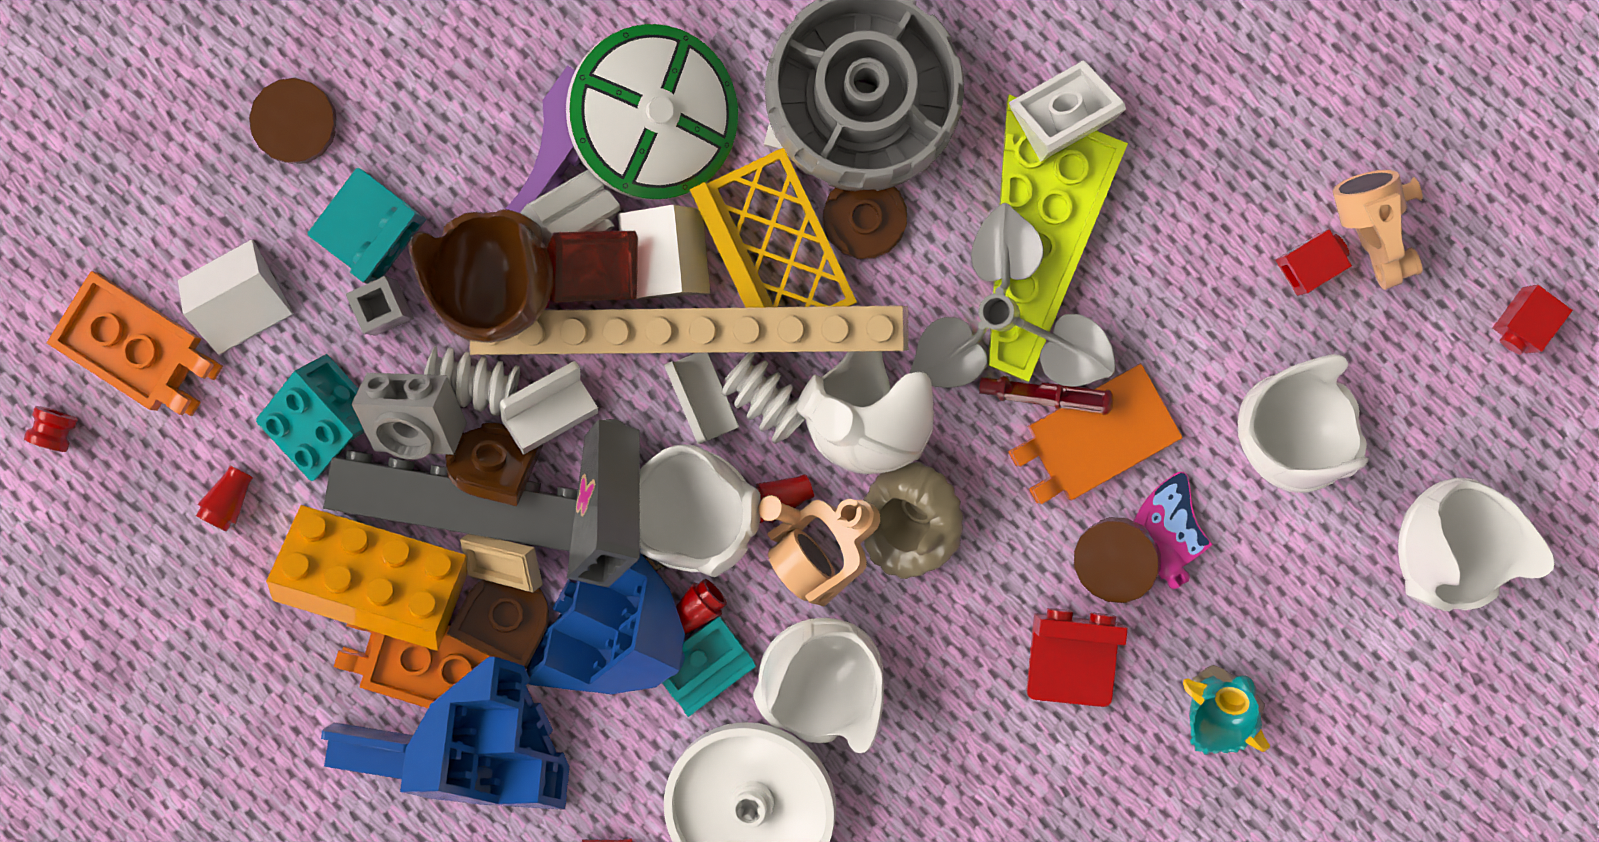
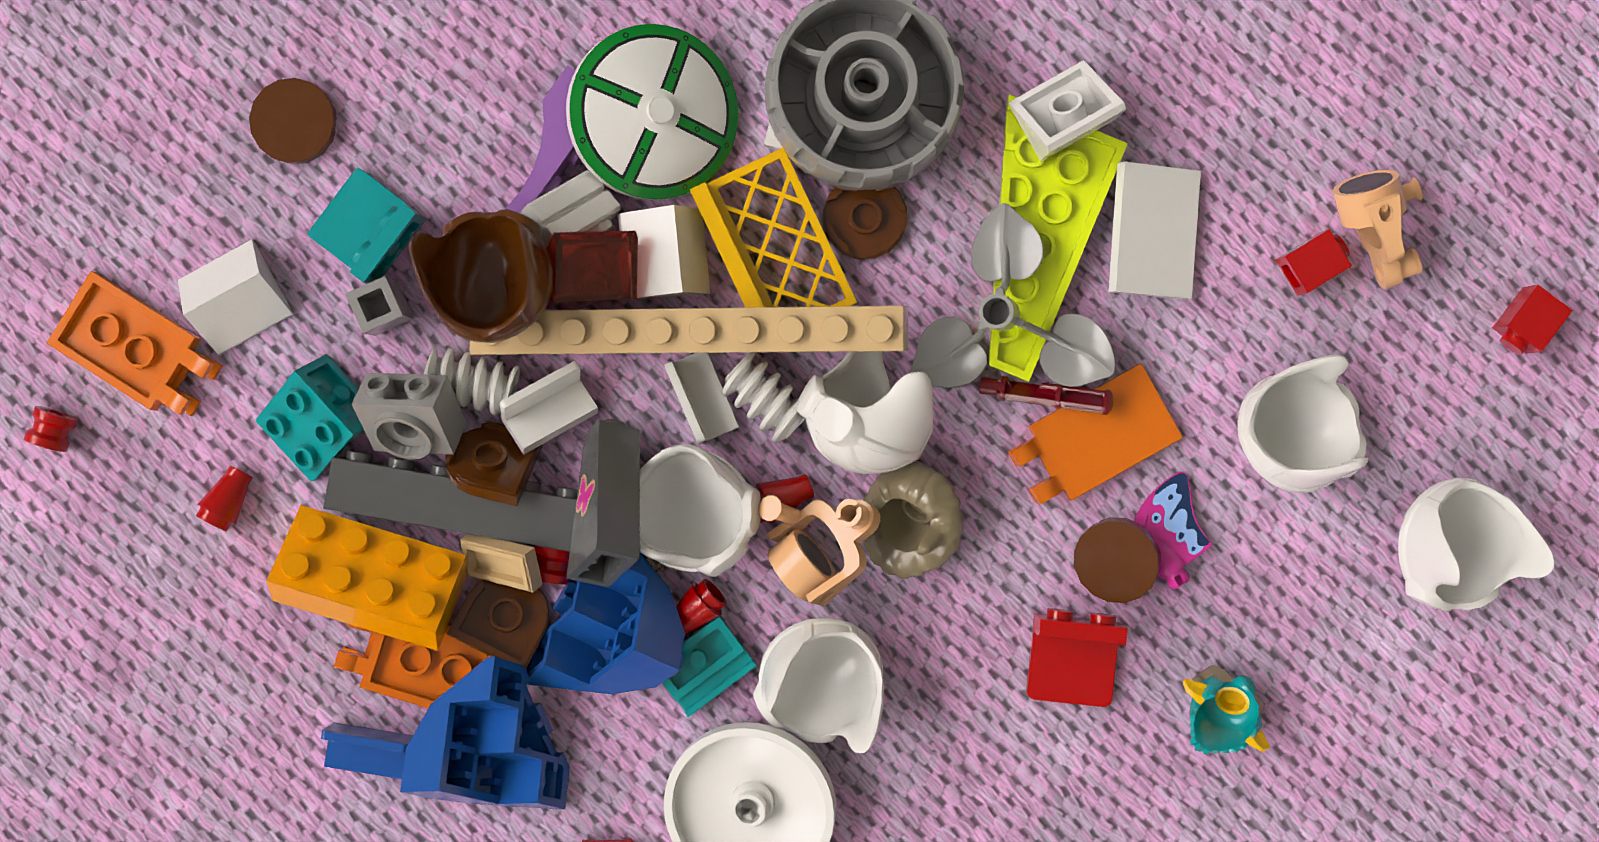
none -> red wheel [533,545,571,585]
none -> white tile [1108,162,1201,299]

